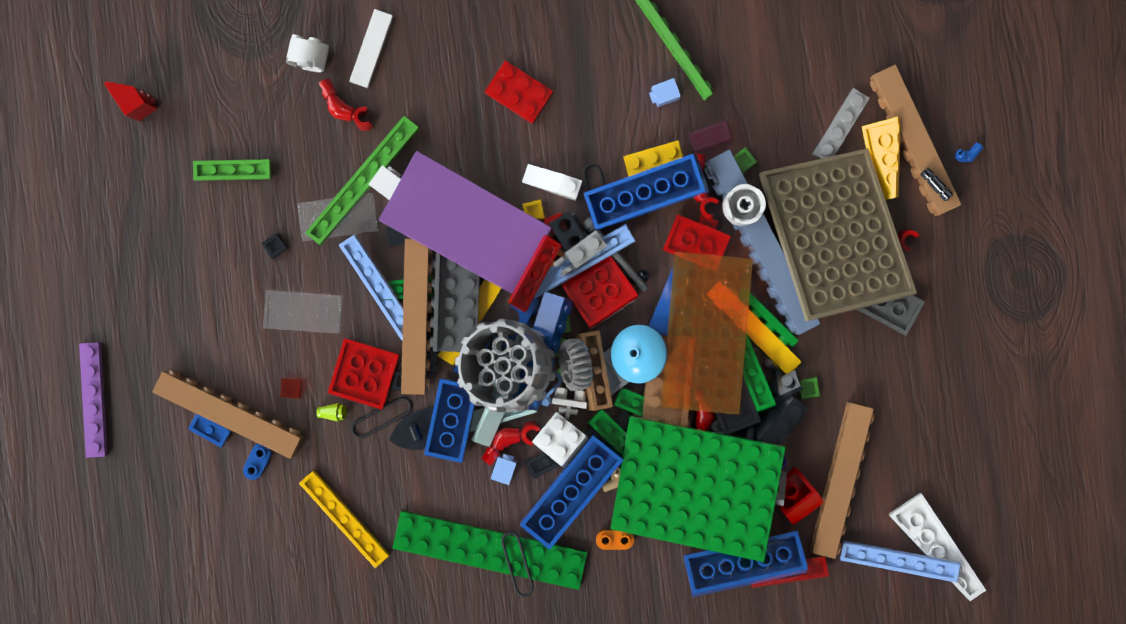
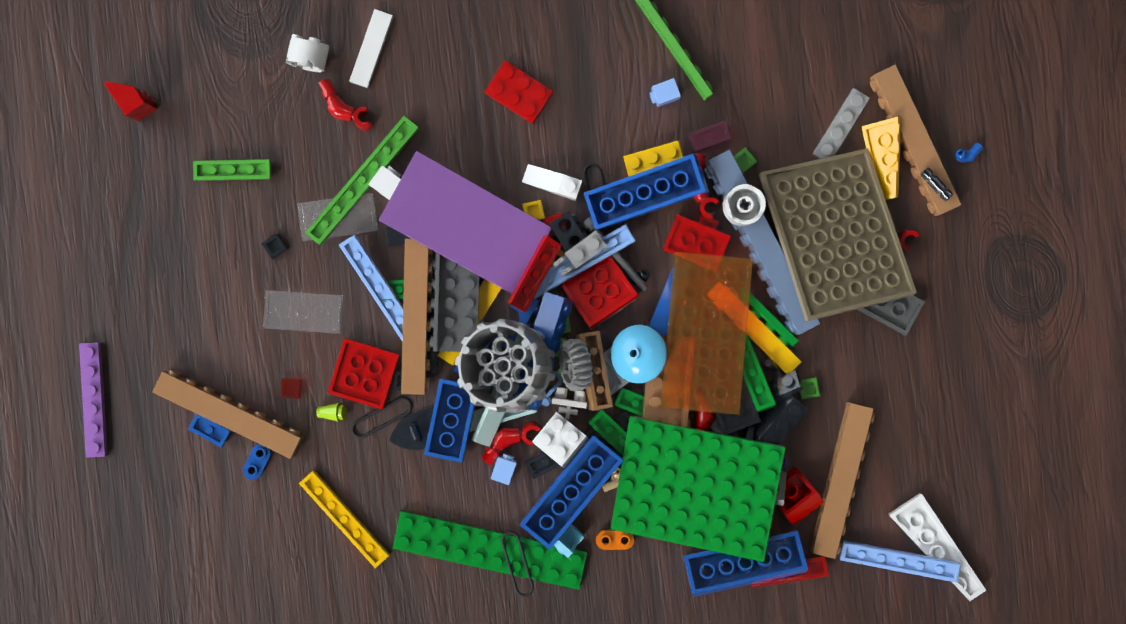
none -> medium azure bracket [554,524,585,558]

